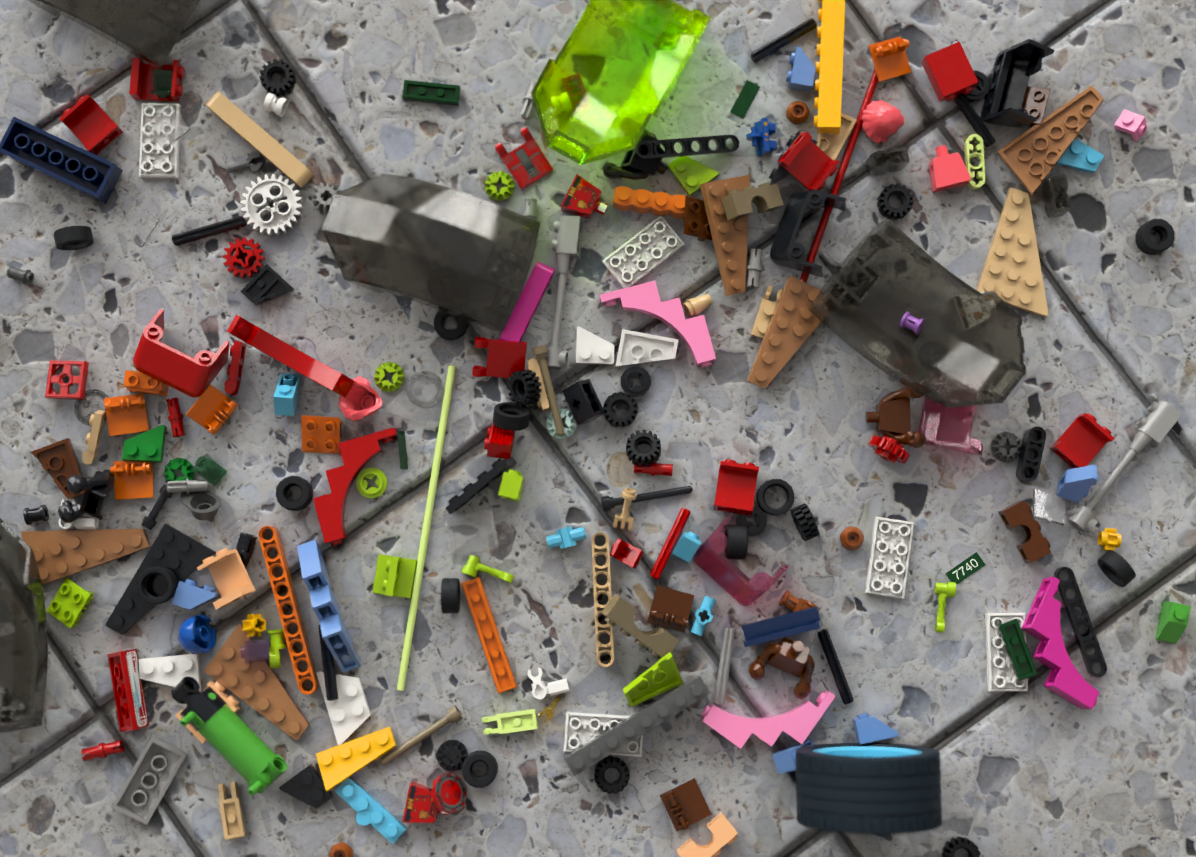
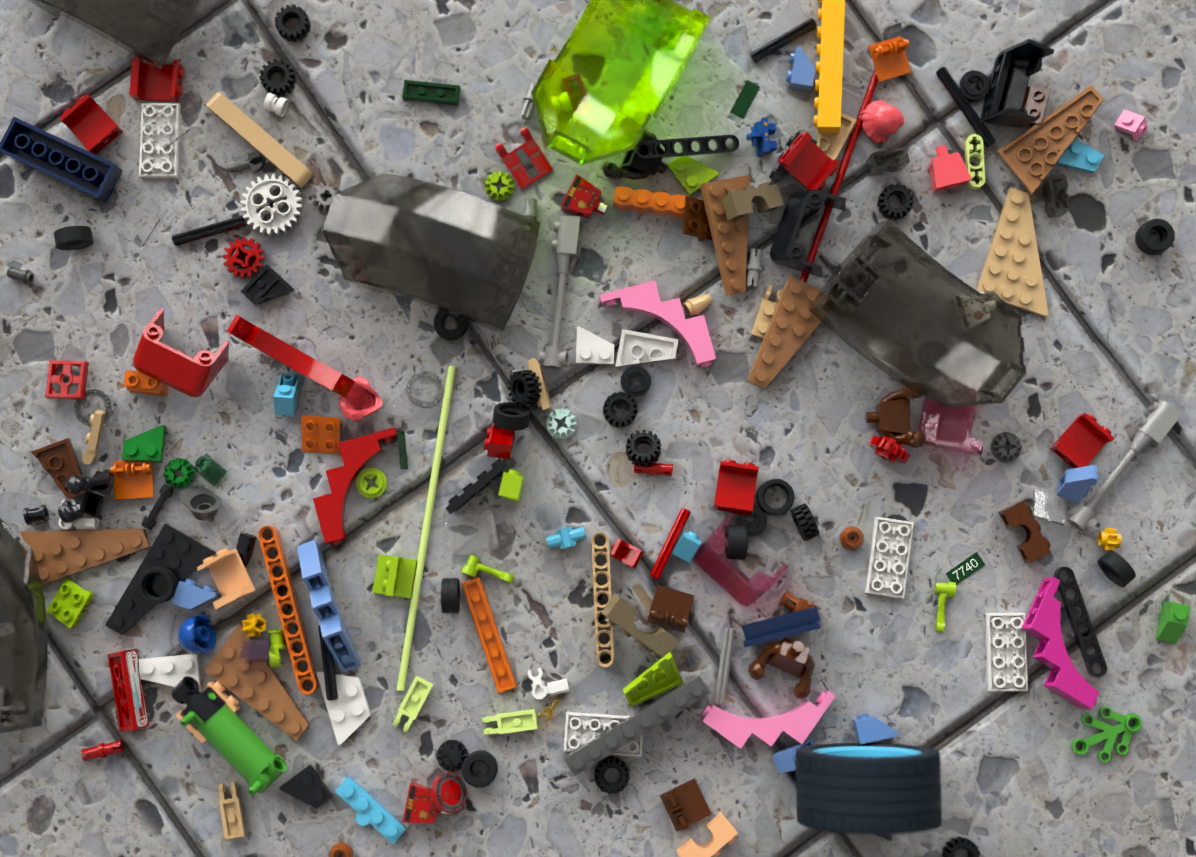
orange hinge [104,393,149,436] -> none
light grey slope [111,734,187,825] -> none
clear green bracket [151,69,173,98] -> none
red pin [166,397,186,438] -> none
light grey axle [166,478,207,494] -> none
orange hinge [186,384,238,435] -> none
red hinge [224,341,246,396] -> none
black tyre [276,476,313,511] -> none
yellow wing [316,727,397,792] -> none
lime gear [374,361,405,392] -> none
dark tan piece [380,705,463,766] -> none
red flag [472,337,527,378] -> none
dark pink beam [499,261,555,342] -> none
dark tan piece [532,345,564,436] -> none
black brick [562,379,605,425] -> none
black piece [601,486,693,512] -> none
white tile [602,215,685,289] -> none
tan hinge [613,488,637,531] -> none
medium azure axle [690,596,716,636] -> none
dark orange plate [786,101,810,124] -> none
black axle [817,629,854,704] -> none
medium lavender bush [899,312,925,335] -> none
red brick [921,41,978,102] -> none
dark green tile [997,619,1038,681] -> none
black beam [1016,427,1046,482] -> none
none -> black tyre [275,5,311,42]
none -> yellowish green hinge [392,675,434,733]
none -> bright green plant [1071,706,1142,763]

